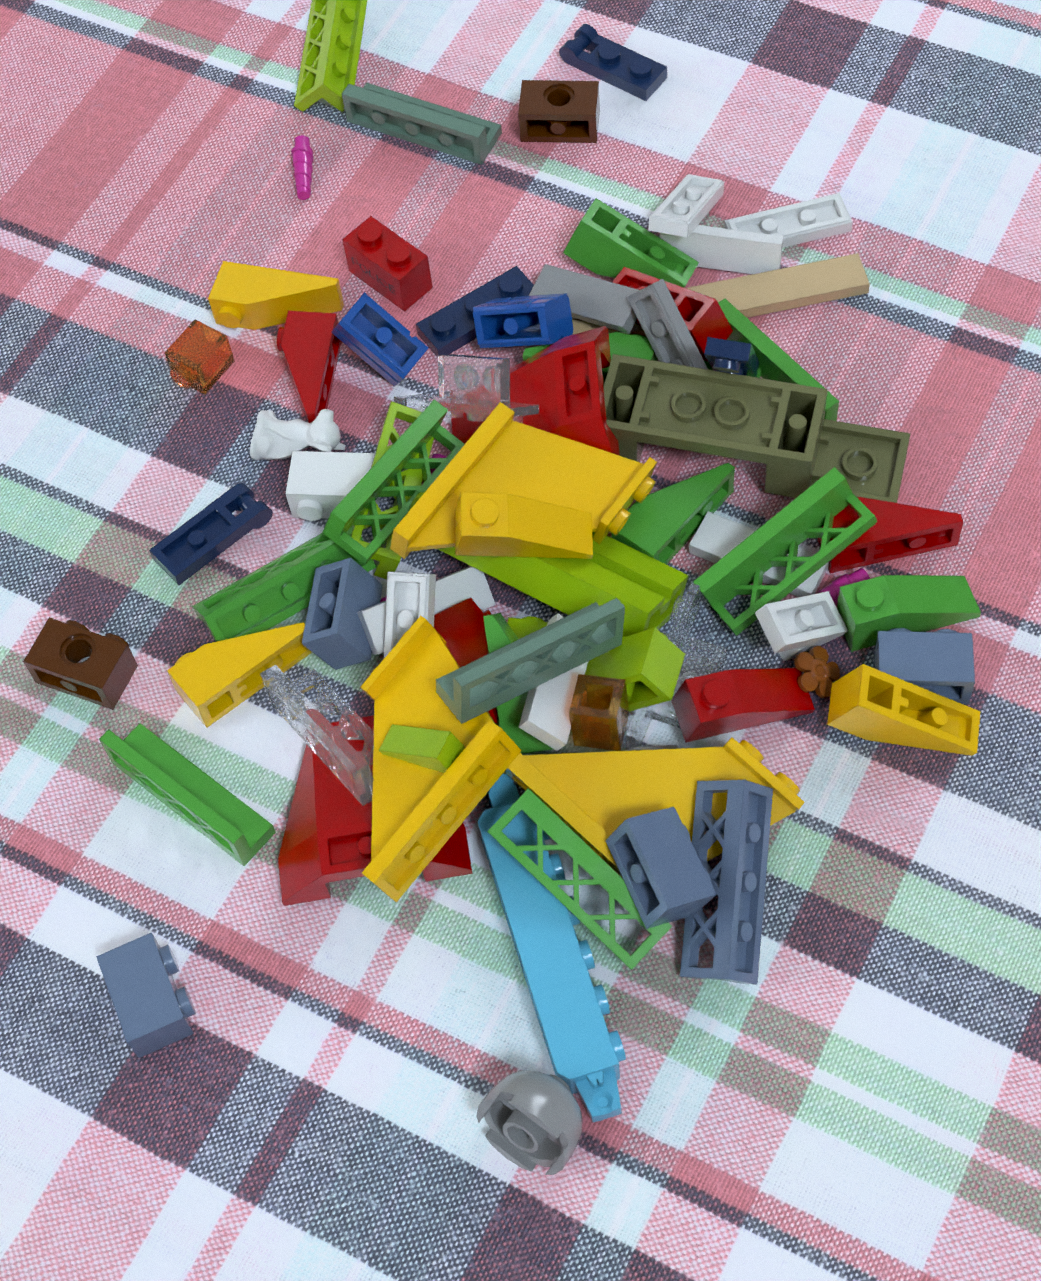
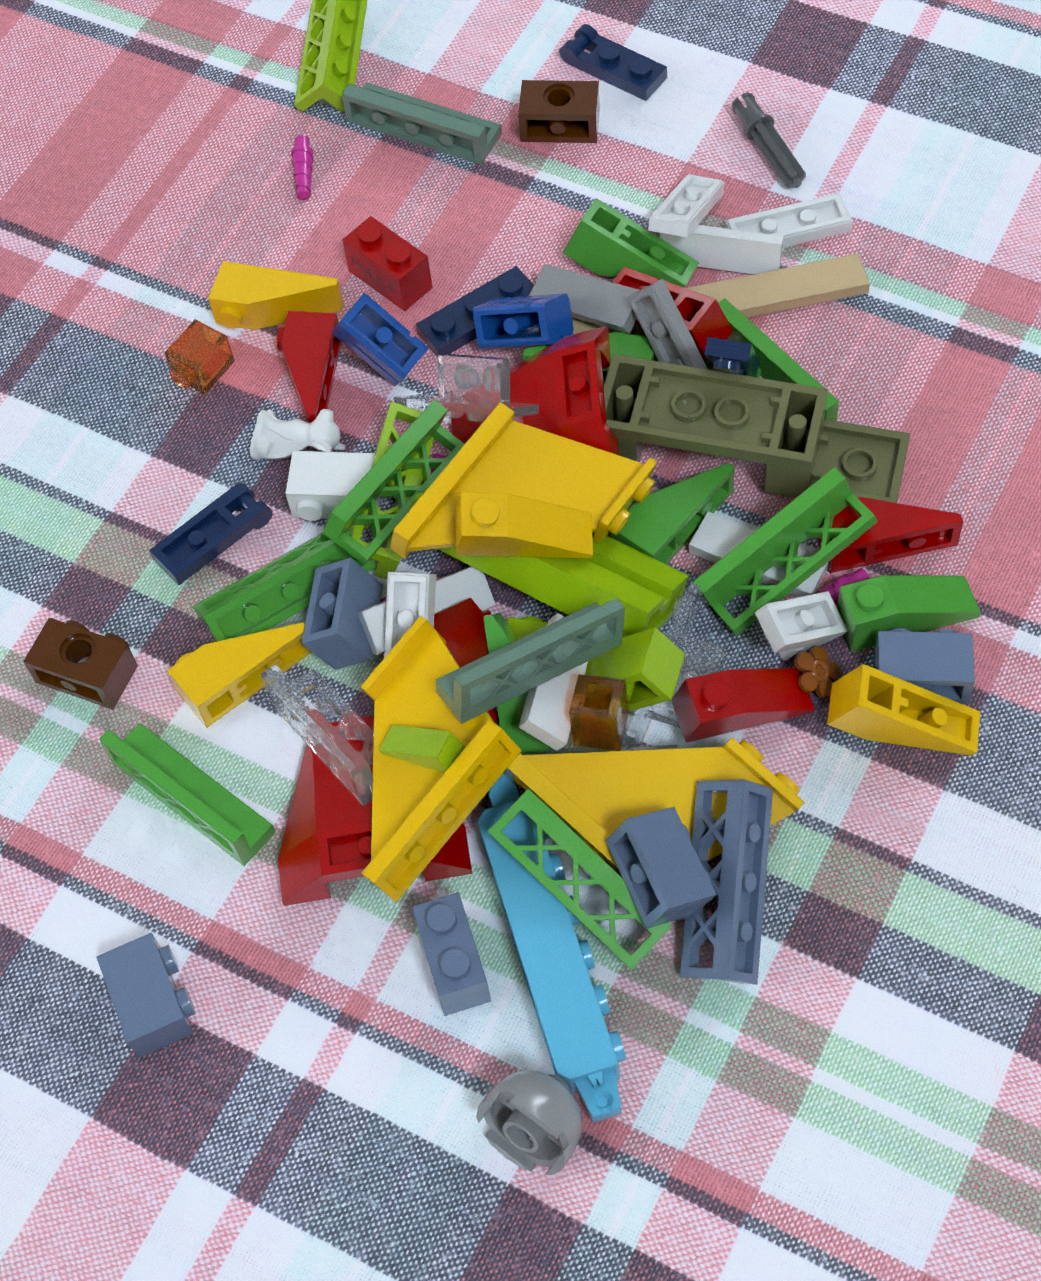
none -> sand blue brick [412,892,491,1016]
none -> dark grey axle [731,92,806,188]

